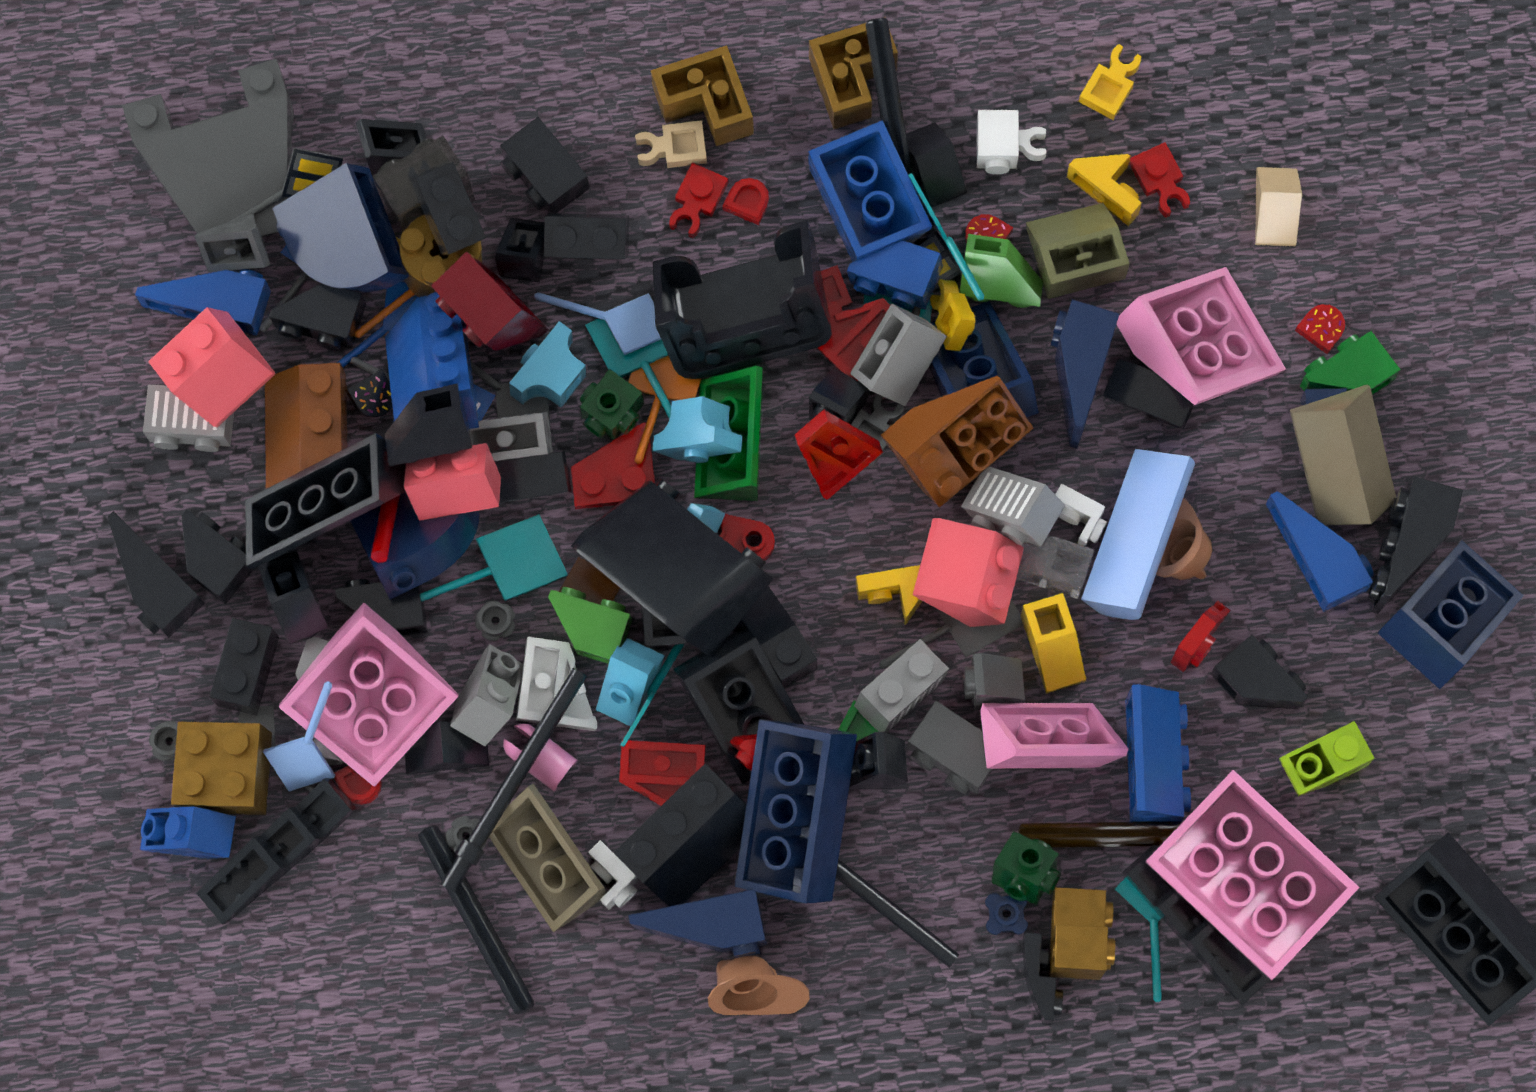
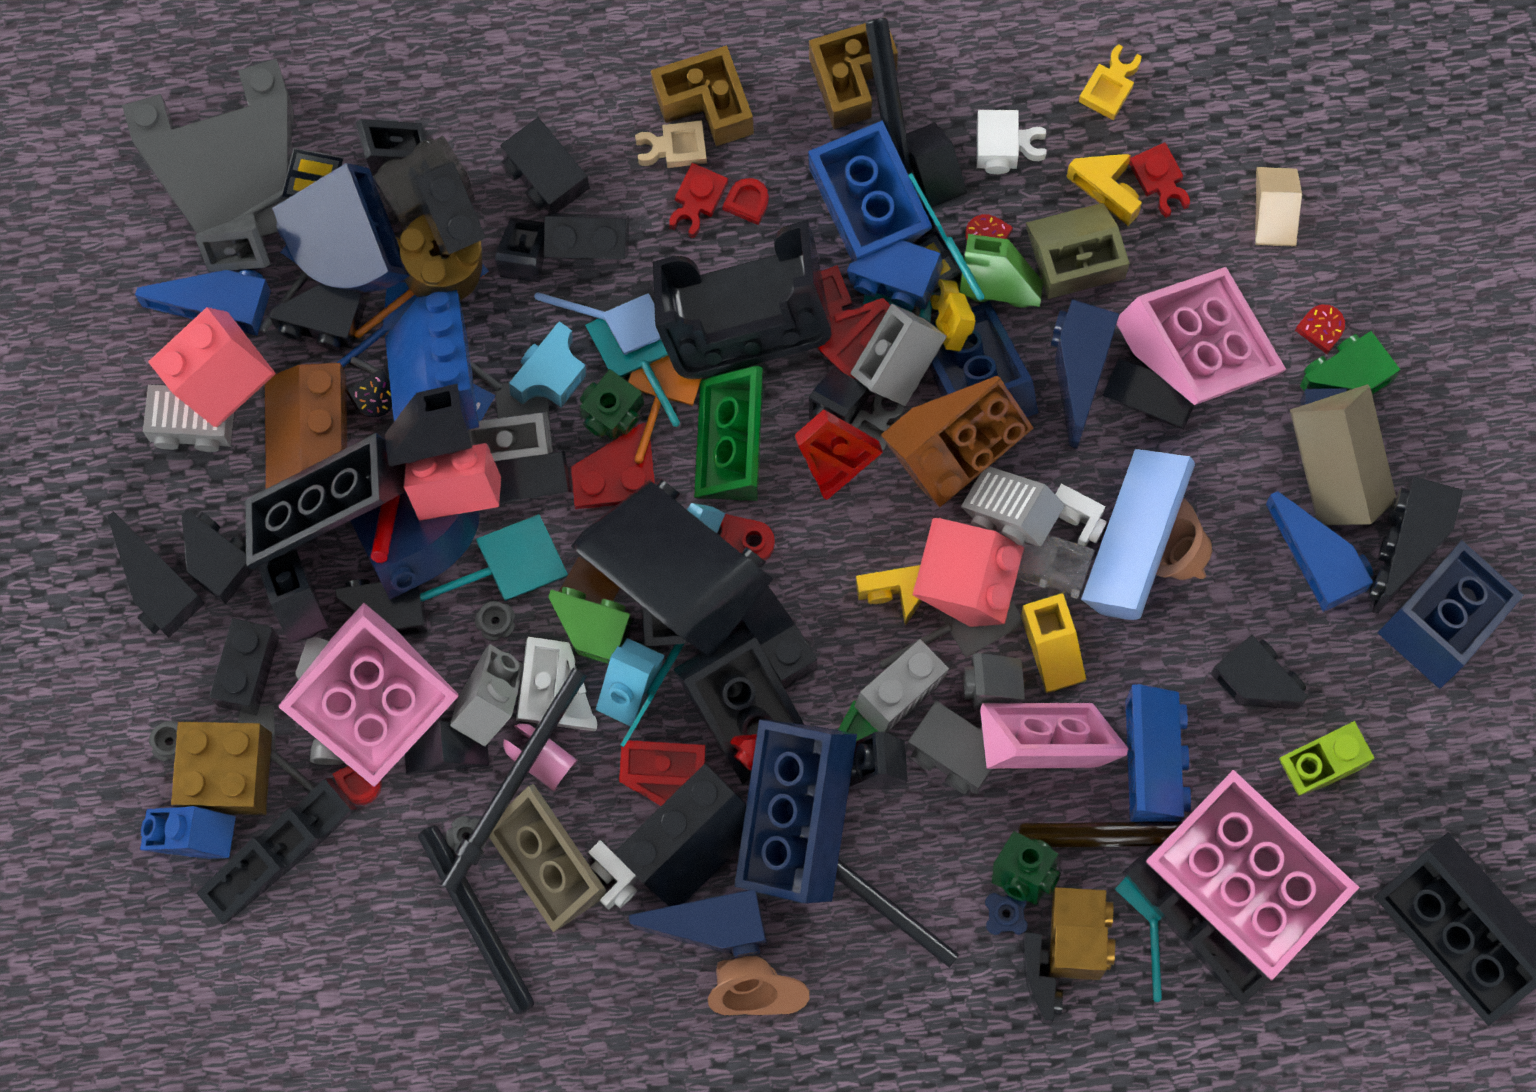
light blue piece [263,681,335,791] -> none
dark red slope [431,251,549,351] -> none
medium azure brick [653,396,742,463] -> none
red wing [1170,601,1231,673] -> none

